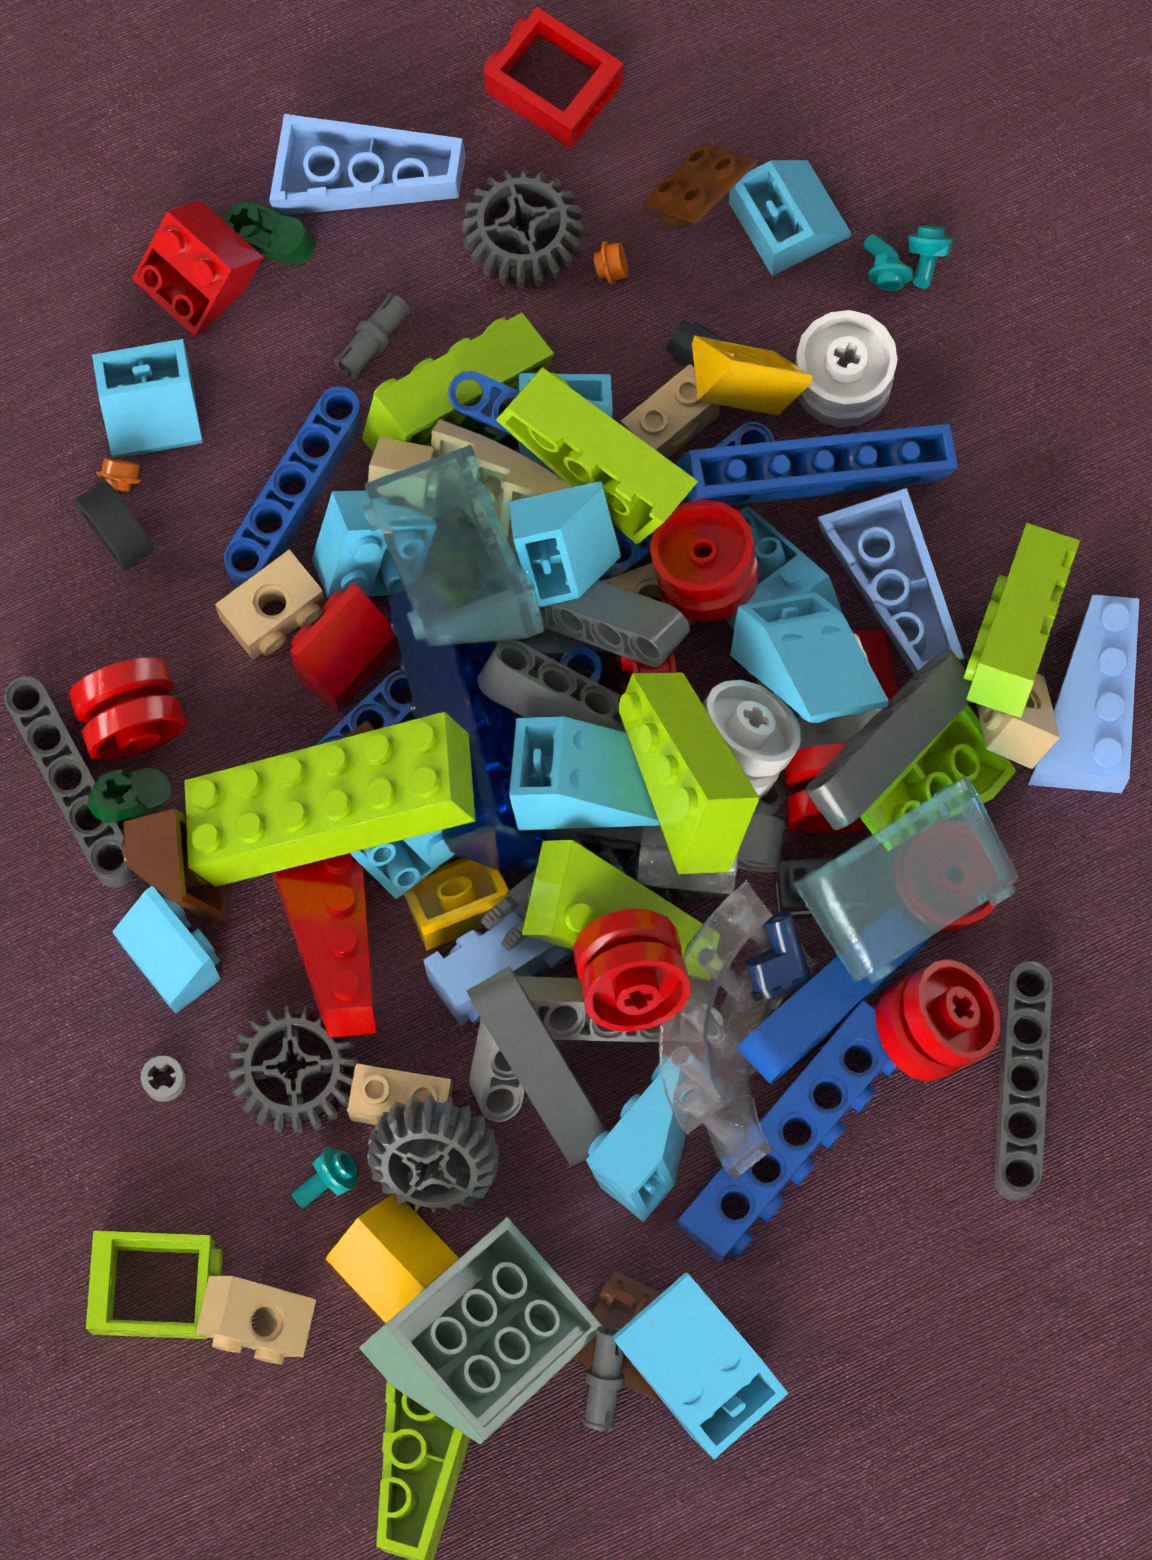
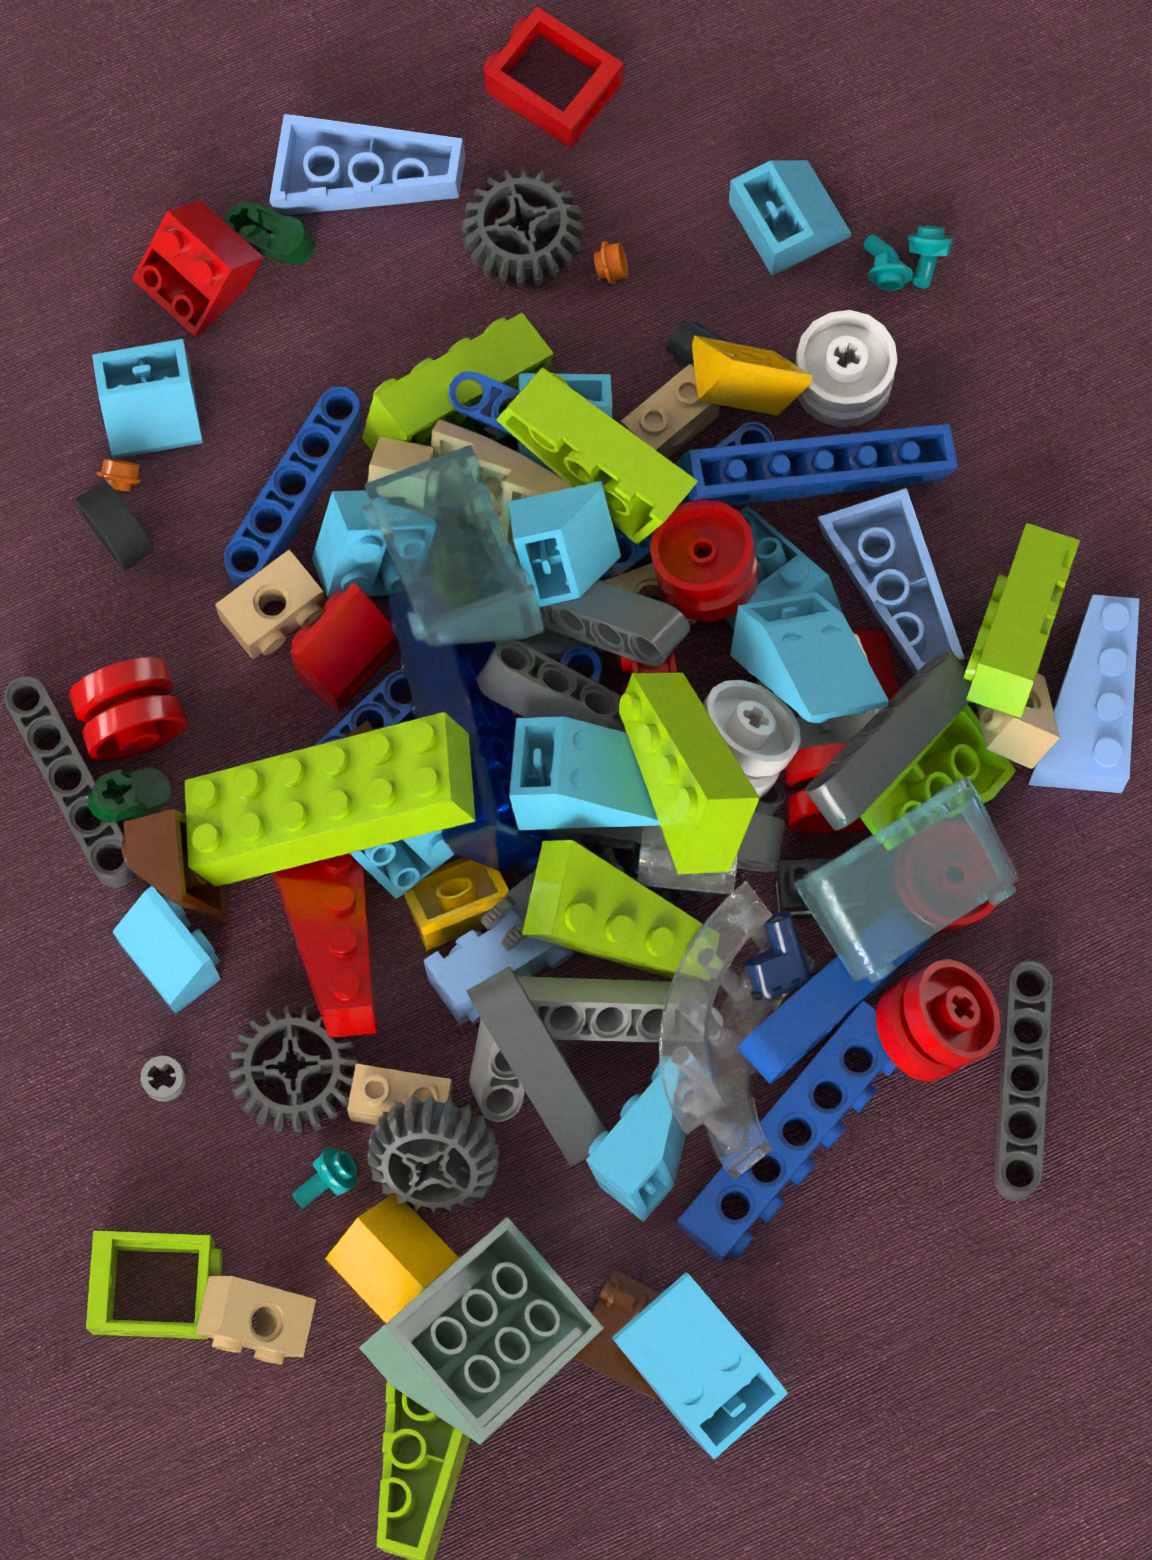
dark grey pin [333,293,411,380] -> none
red wheel [573,908,691,1032] -> none
dark grey pin [583,1326,625,1431] -> none
reddish brown hinge [643,143,757,231] -> none

